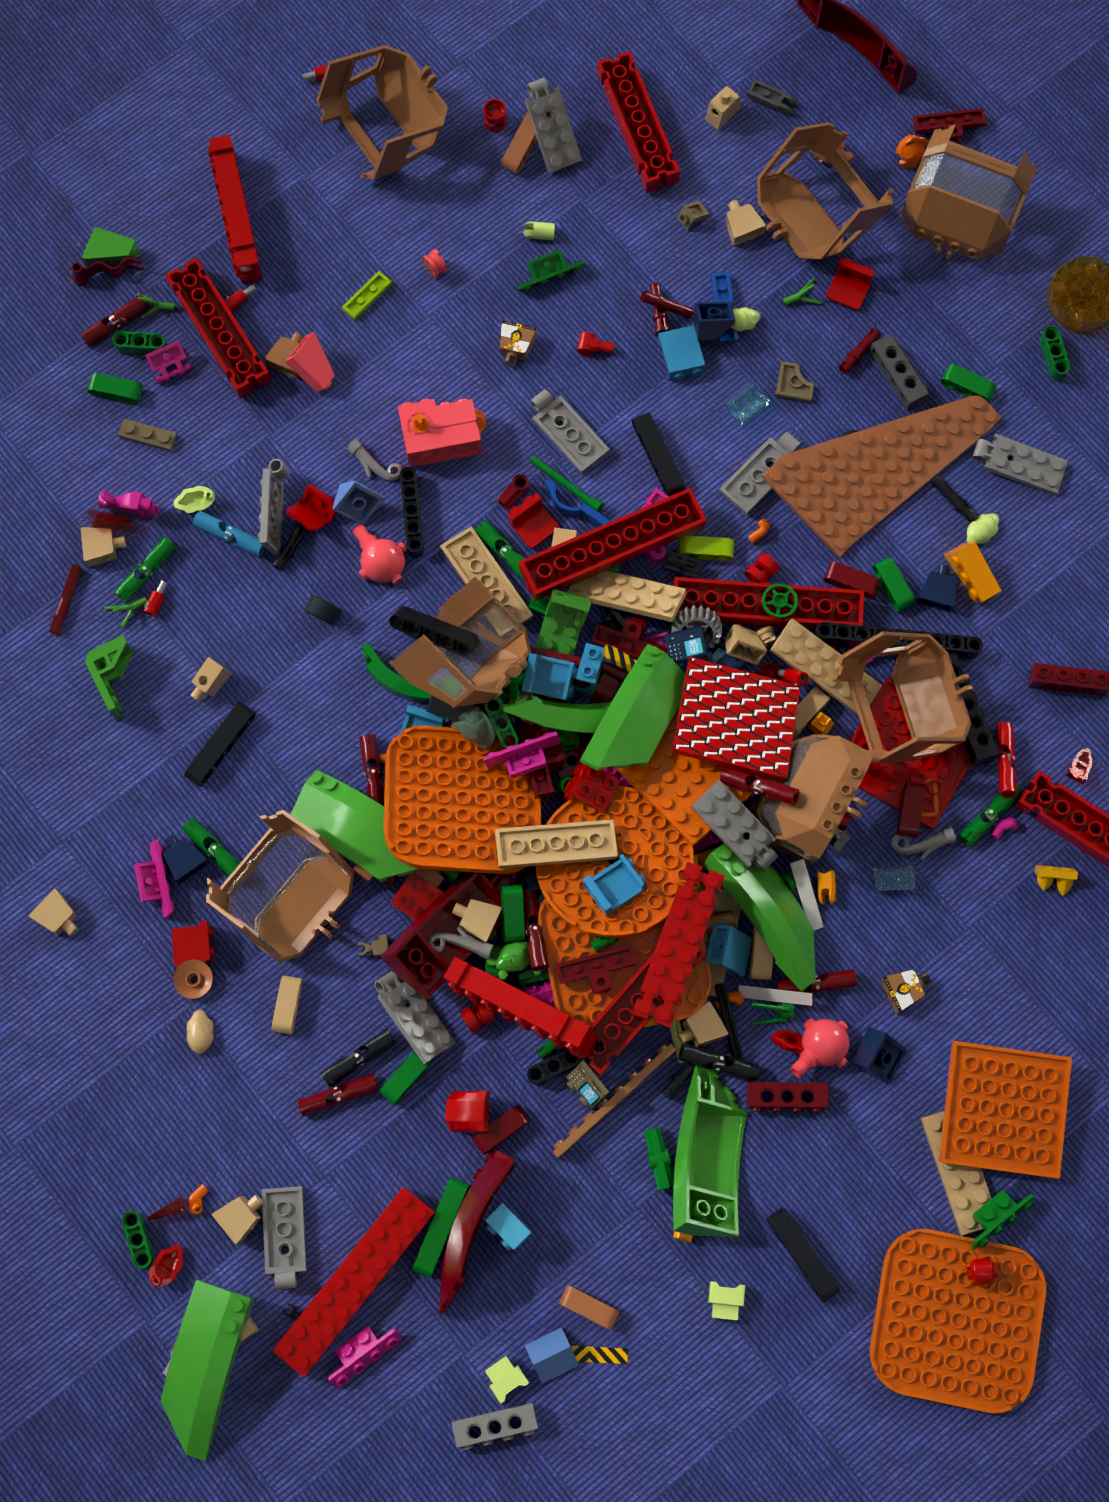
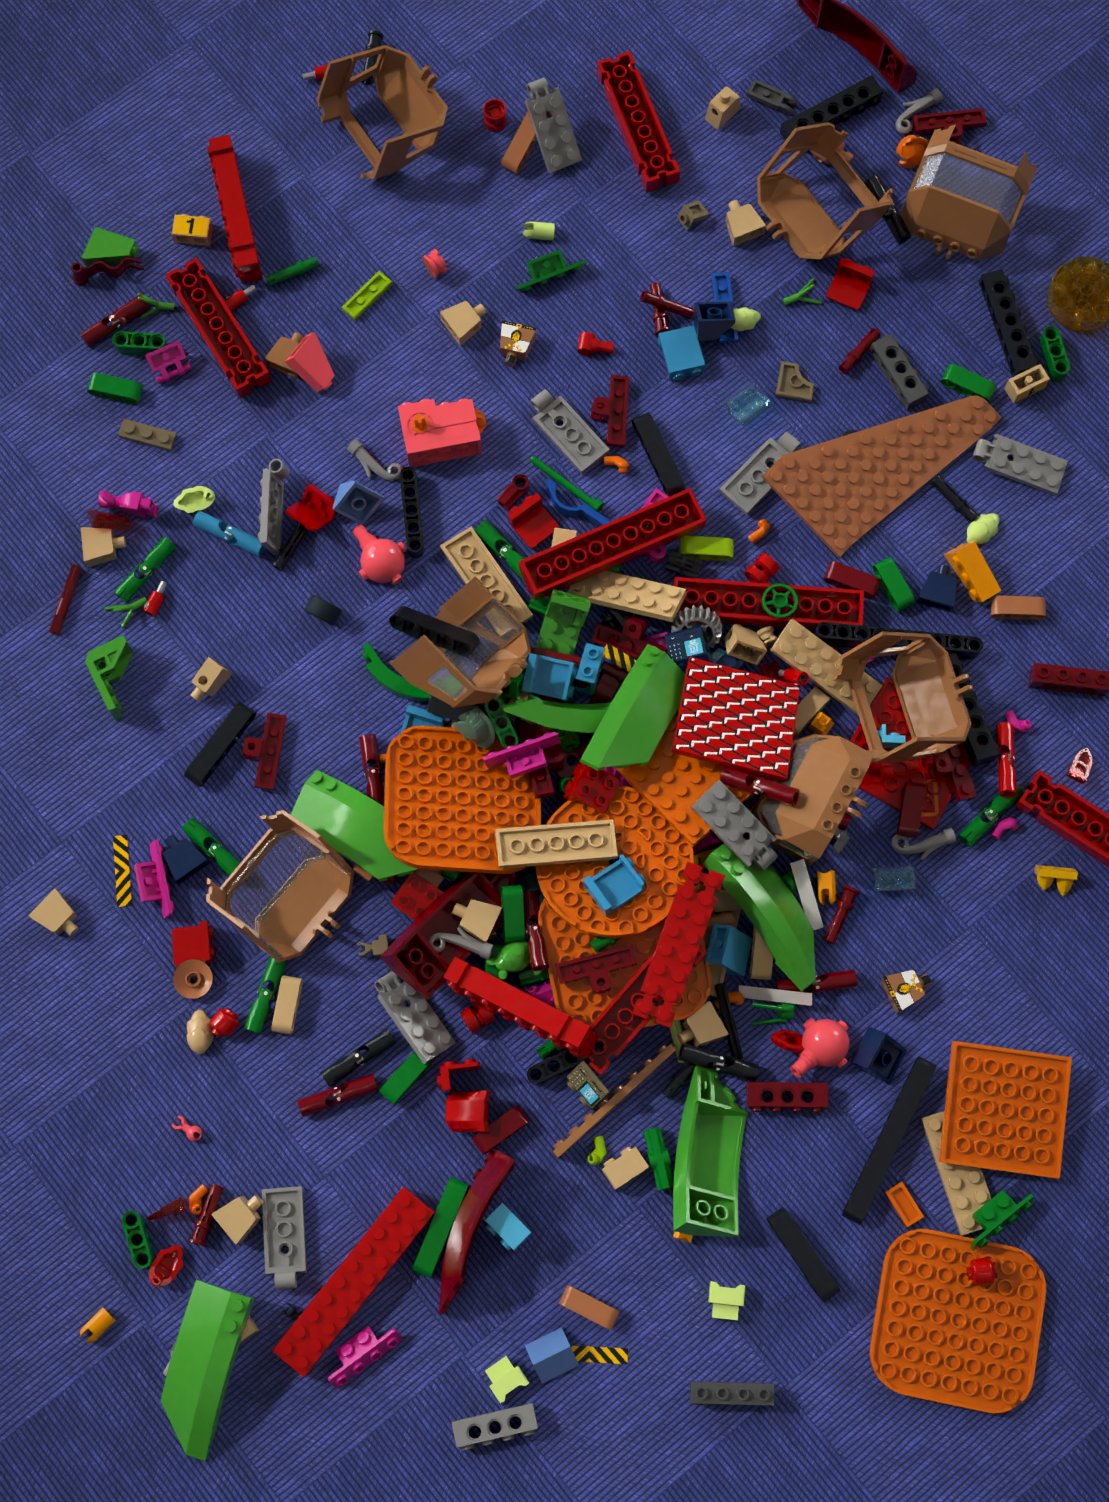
none -> light orange piece [80,1307,116,1343]
none -> sticker [113,835,132,907]
none -> brick [172,214,213,246]
none -> coral arm [172,1116,202,1142]
none -> dark red pin [188,1183,224,1247]
none -> red head [210,1007,239,1038]
none -> dark red plate [243,713,287,791]
none -> green piece [243,956,288,1034]
none -> green pin [265,256,319,287]
none -> black pin [362,30,384,85]
none -> red bracket [437,1059,481,1094]
none -> tan torso [440,301,486,346]
none -> lime arm [587,1136,607,1165]
none -> dark red plate [591,375,629,448]
none -> tan brick [602,1146,649,1190]
none -> orange arm [604,456,629,473]
none -> dark grey brick [690,1381,774,1406]
none -> black brick [780,75,884,141]
none -> dark red pin [823,885,860,945]
none -> black beam [841,1056,937,1225]
none -> black piece [864,175,912,244]
none -> medium azure bracket [877,724,905,748]
none -> orange tile [884,1182,924,1228]
none -> light grey plant [895,88,943,134]
none -> dark red plate [926,744,977,802]
none -> black brick [979,269,1039,377]
none -> nougat beam [991,596,1046,620]
none -> tan brick [1004,364,1050,404]
none -> dark pink arm [1004,710,1032,732]

